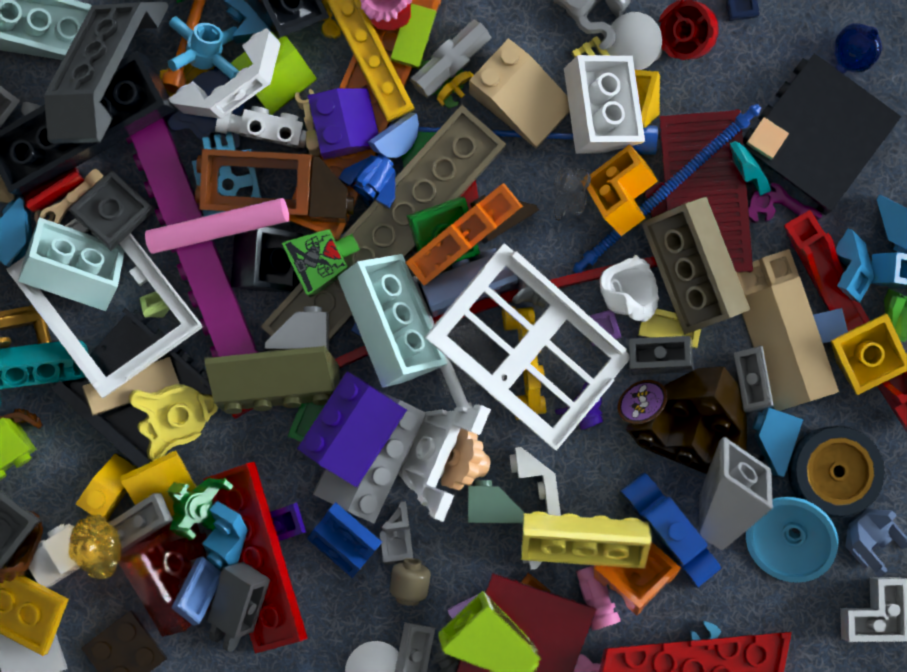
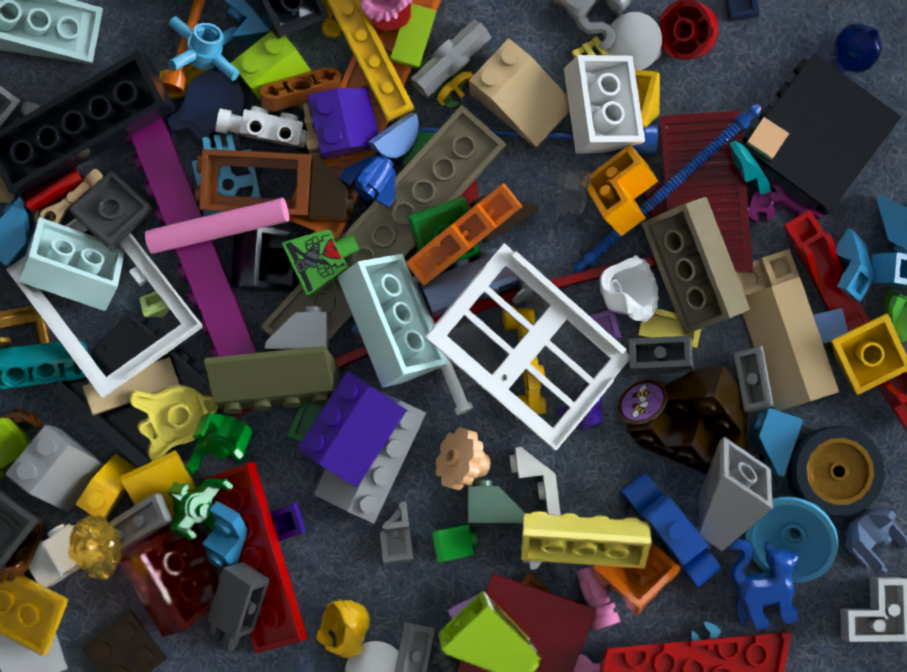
dark grey slope [44,2,169,143] -> none
white slope [168,28,280,119] -> none
medium blue tile [172,557,221,626] -> none
blue slope [307,502,382,578] -> none
dark tan head [389,558,431,606] -> none
white wing [398,404,491,522] -> none
none -> light grey slope [6,425,105,513]
none -> green piece [185,413,253,475]
none -> dark orange beam [260,68,341,111]
none -> yellow hair [316,599,370,658]
none -> green slope [432,524,479,563]
none -> blue animal [727,539,799,630]

